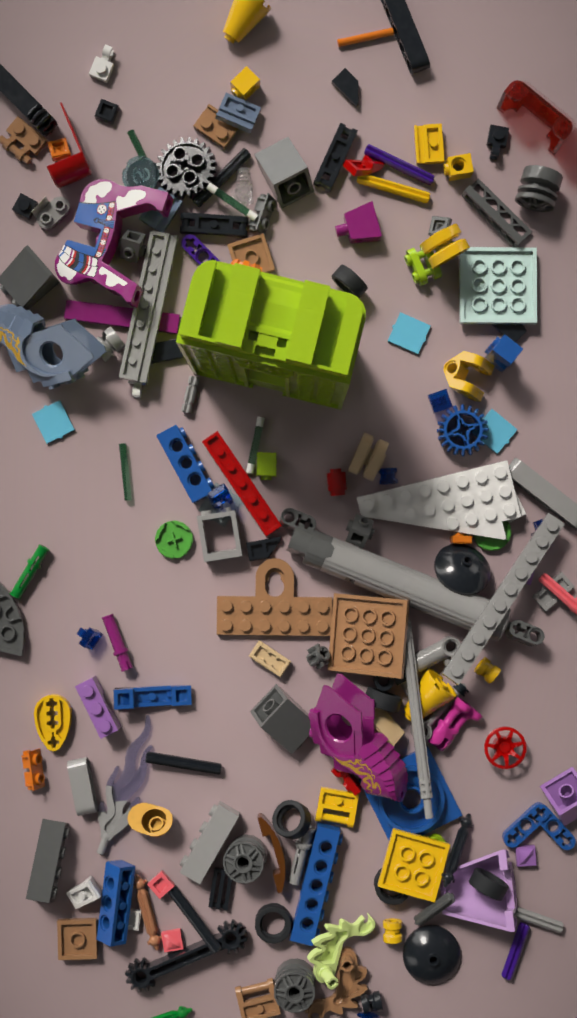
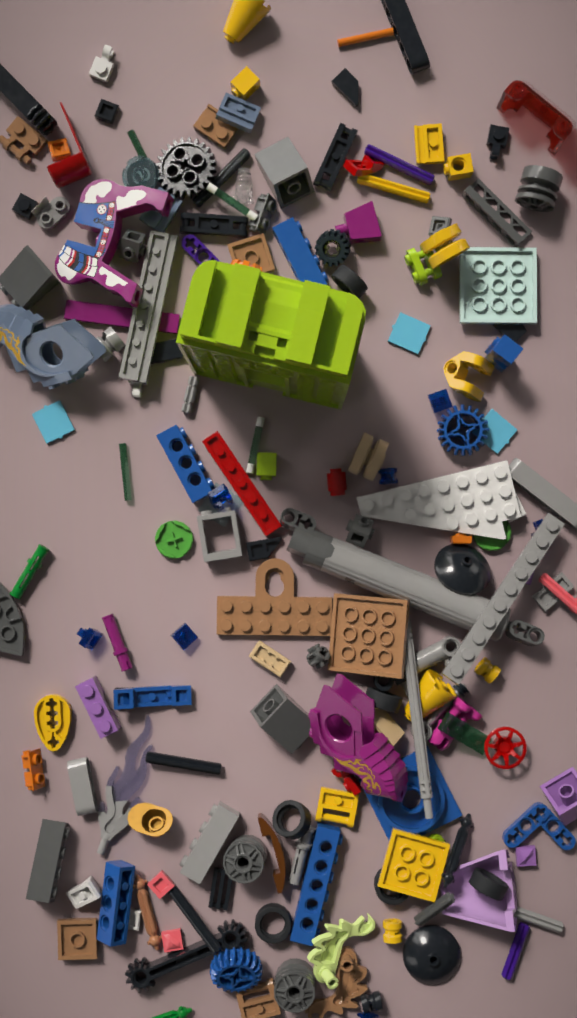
none -> clear blue tile [170,623,198,650]
none -> blue gear [210,947,263,993]
none -> blue brick [272,217,329,285]
none -> black bush [315,229,351,267]
none -> clear green tile [438,712,492,755]

